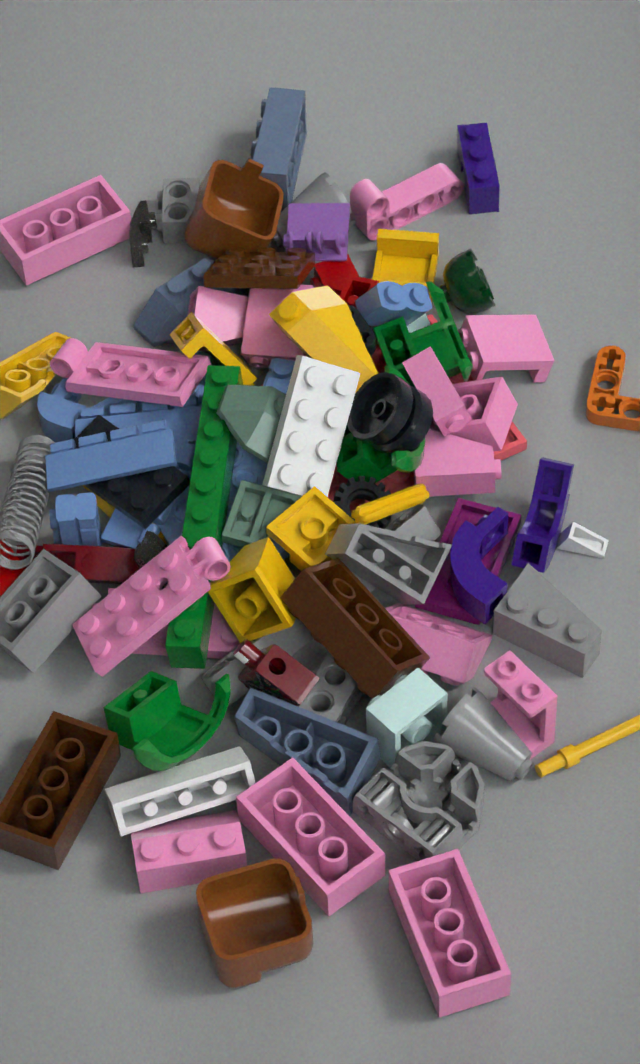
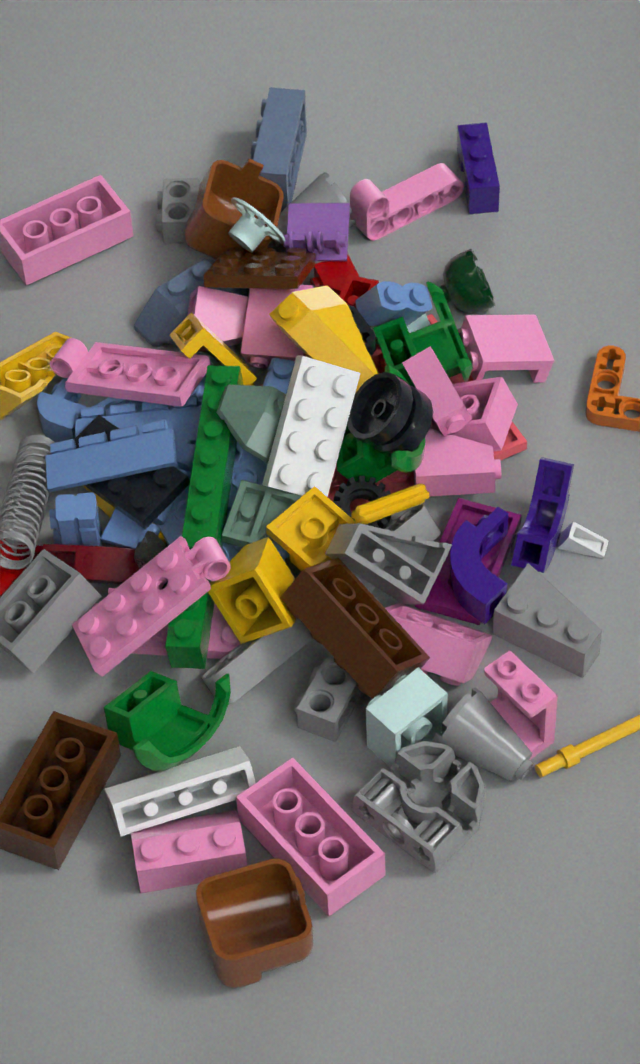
clear smoke slope [129,200,157,268] -> none
dark red torso [233,639,320,706] -> none
sand blue wedge [235,687,380,816] -> none
yellow panel [372,229,439,304] -> none
bright pink brick [388,849,511,1018] -> none
none -> light aqua wheel [228,197,286,253]

